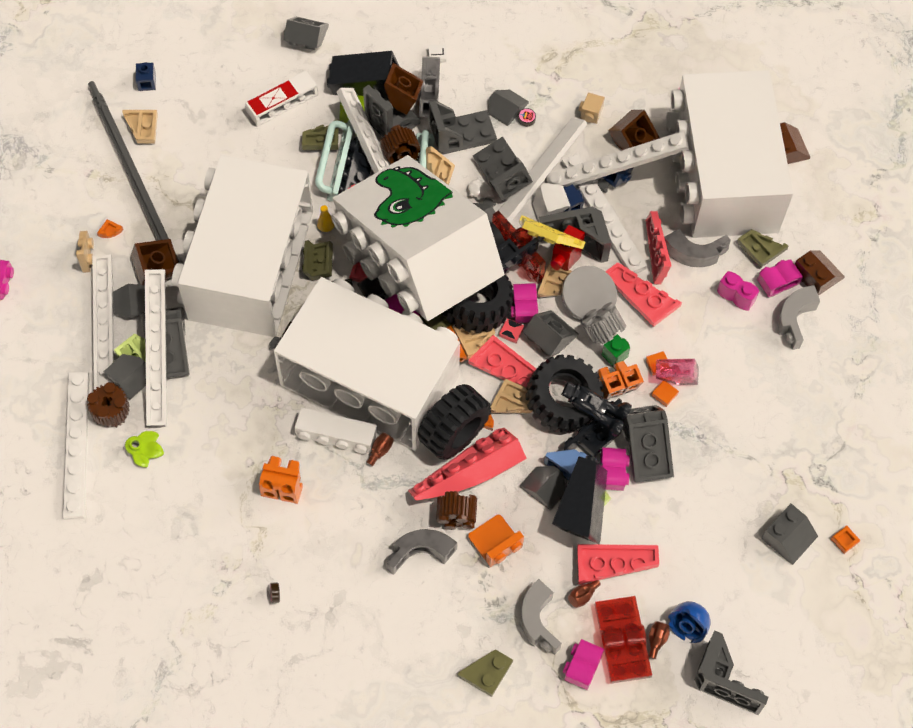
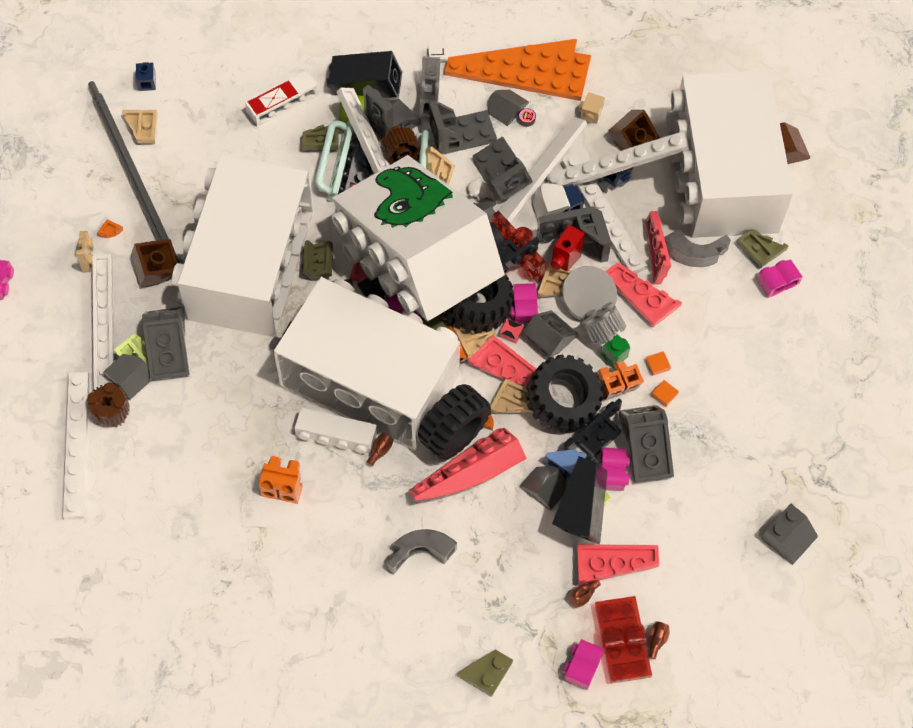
dark grey slope [113,283,145,318] -> none
lime plate [125,431,164,468] -> none
white plate [145,270,167,426] -> none
dark brown tile [270,582,280,603] -> none
dark grey slope [284,16,329,50] -> none
yellow cone [317,205,335,232] -> none
reddish brown slope [384,63,424,115] -> none
reddish brown brick [436,491,477,530] -> none
orange bracket [468,514,524,567] -> none
light yellow wing [519,215,586,249] -> none
light grey arch [521,579,562,655] -> none
black piece [561,381,632,437] -> none
clear pink slope [656,359,699,385] -> none
blue cylinder [668,601,711,643] -> none
dark grey bracket [694,630,769,715] -> none
dark pink brick [717,271,759,311] -> none
light grey arch [778,285,820,350] -> none
reddish brown slope [795,250,845,296] -> none
orange tile [831,526,861,554] -> none
none -> orange wing [444,39,591,101]

